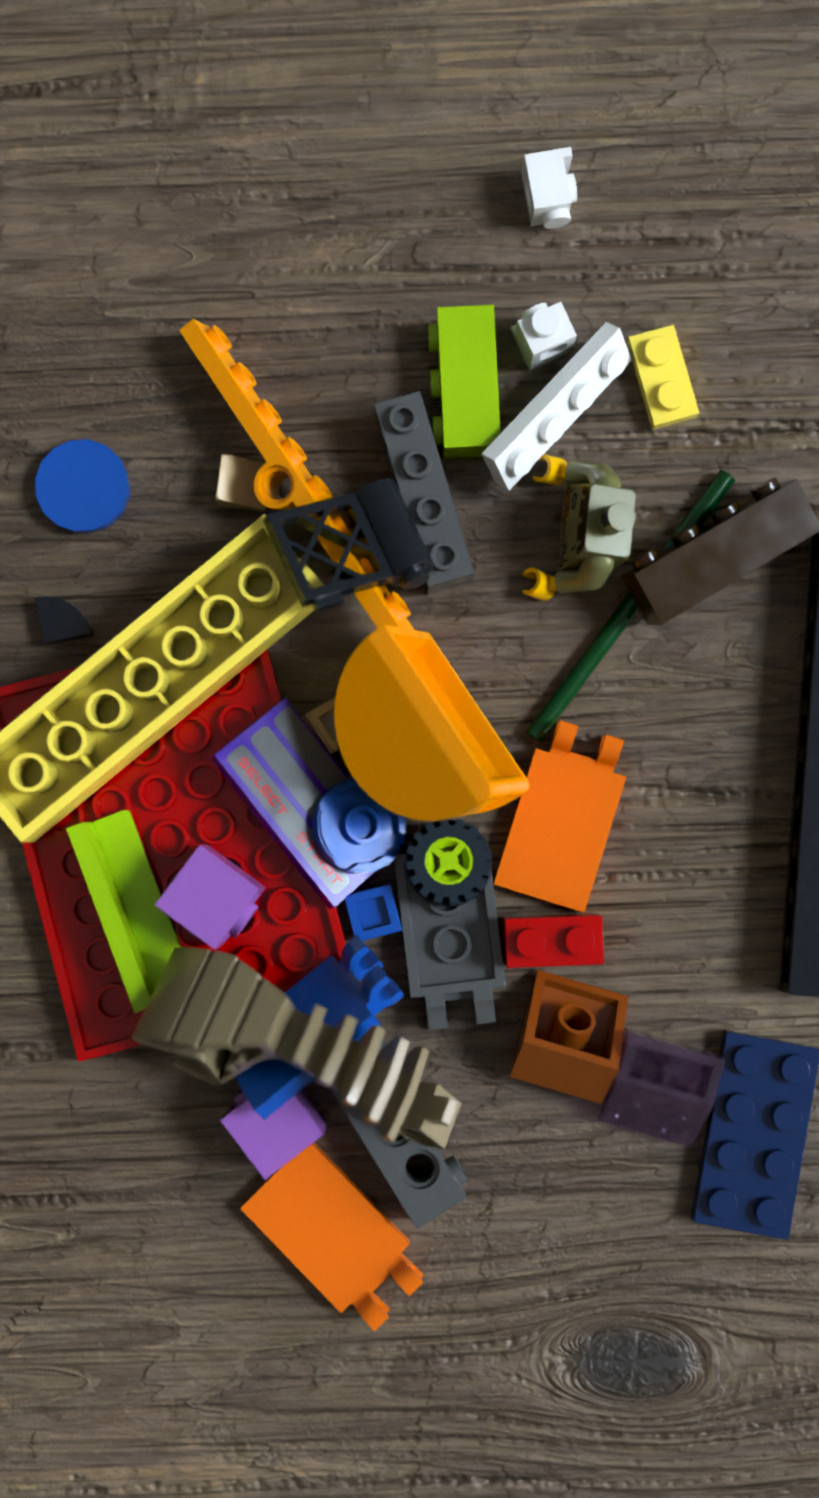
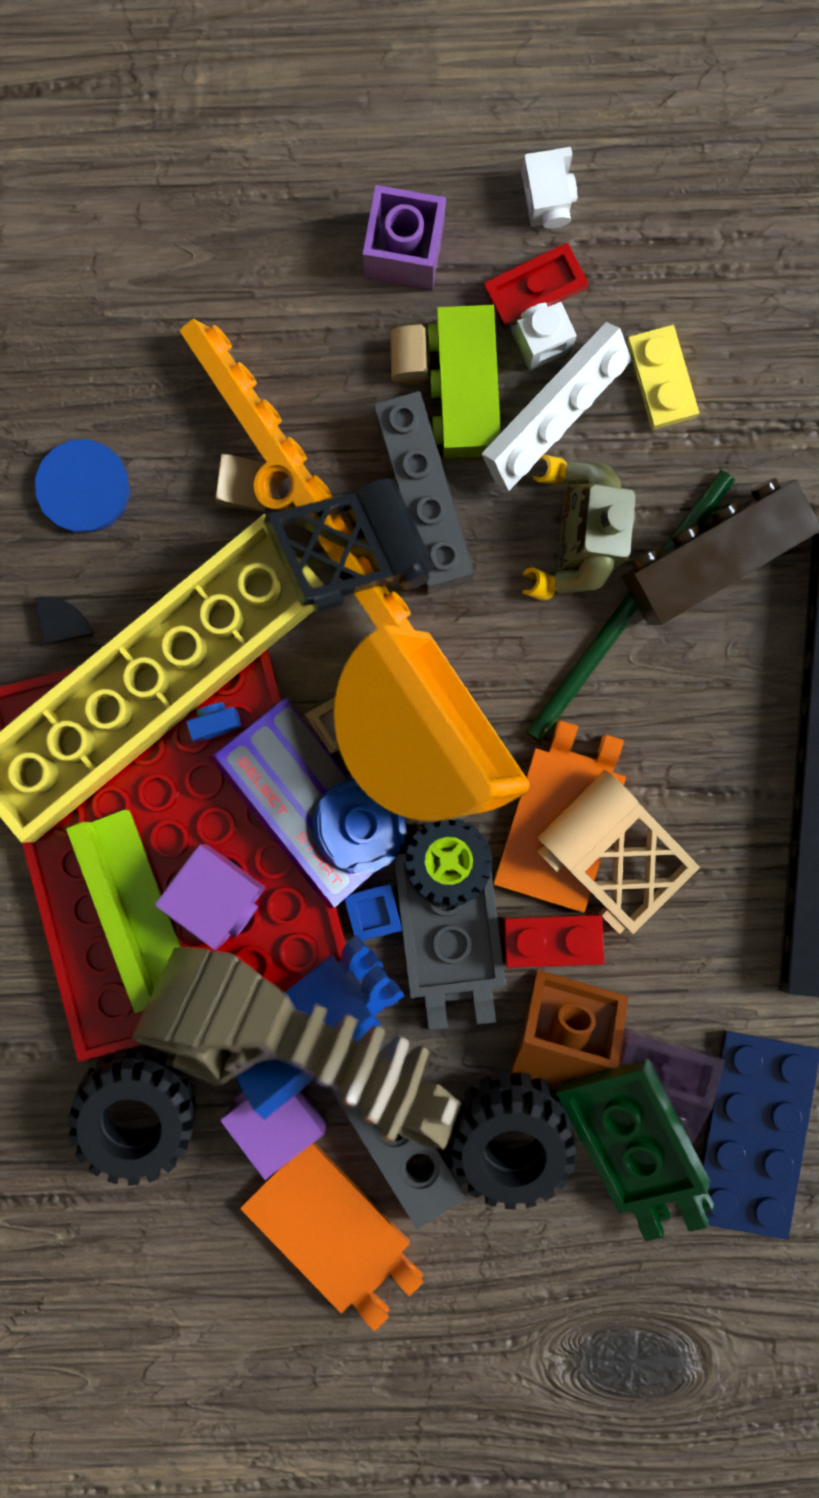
none -> black tyre [67,1048,196,1186]
none -> blue plate [186,702,244,743]
none -> medium lavender head [363,185,446,290]
none -> tan brick [390,324,431,384]
none -> black tyre [452,1072,576,1210]
none -> red plate [483,242,589,330]
none -> tan piece [537,770,700,934]
none -> dark green tile [556,1059,714,1242]

